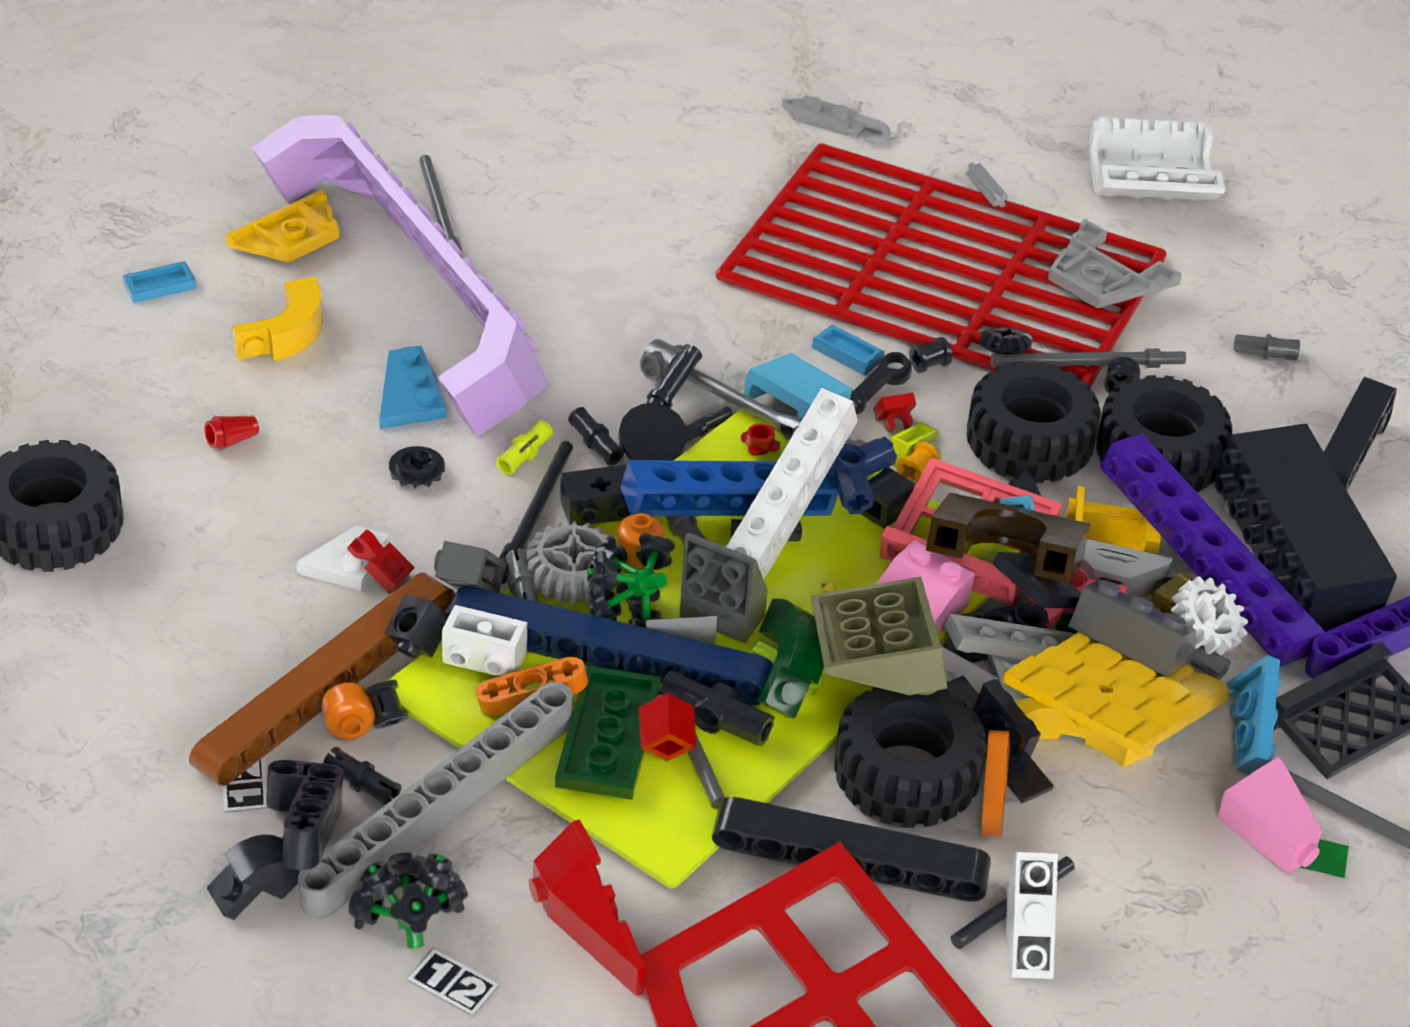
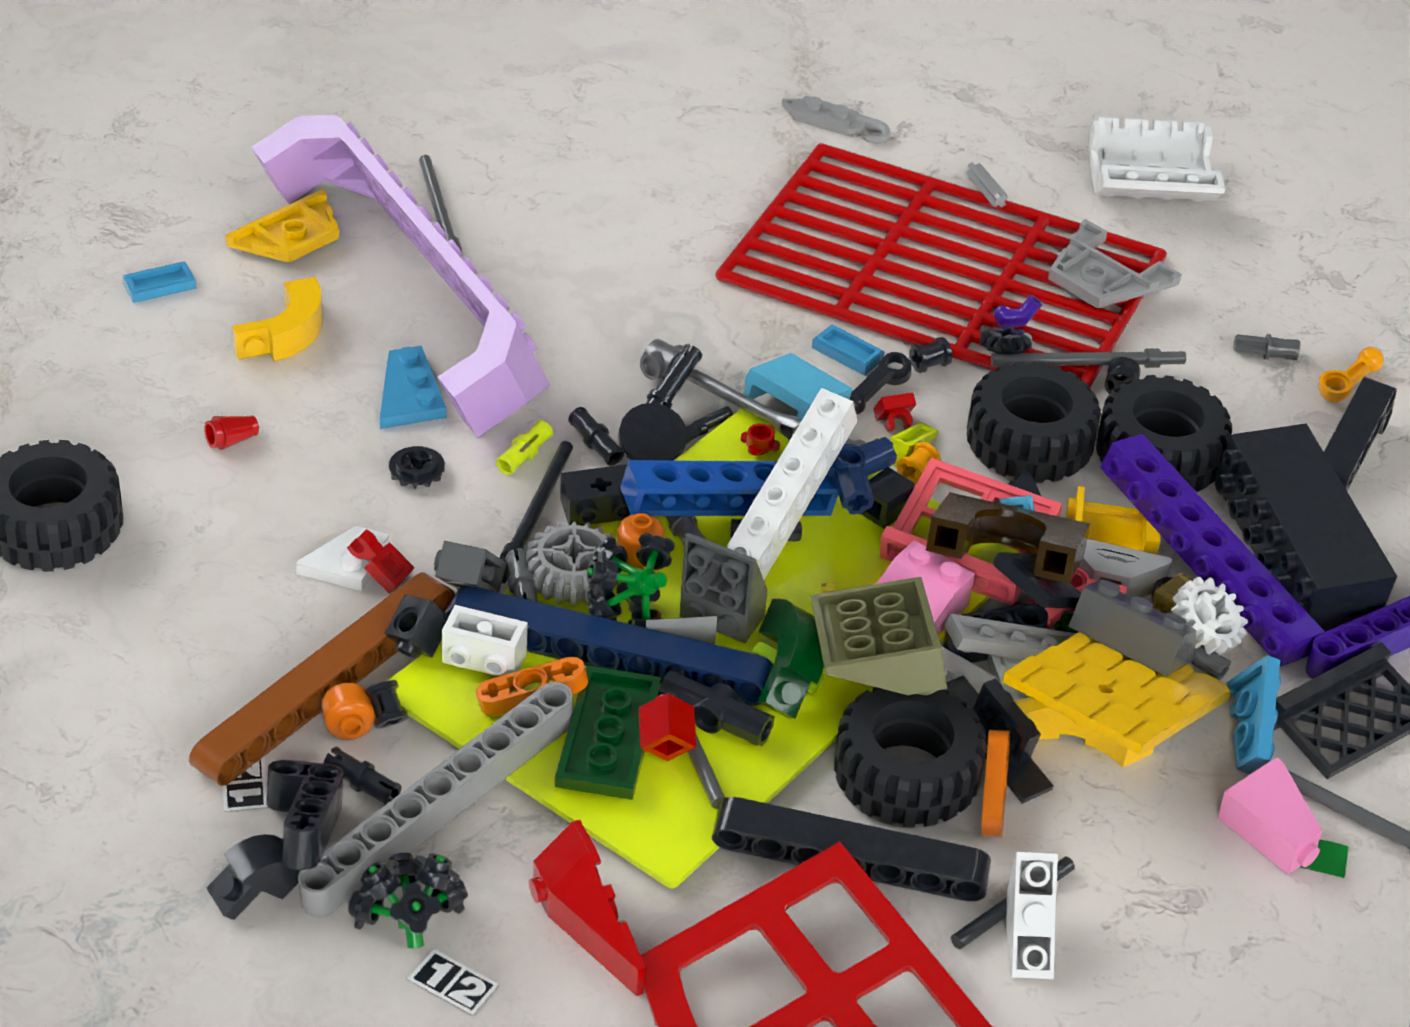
none -> dark purple arm [994,295,1042,328]
none -> light orange piece [1318,347,1384,402]

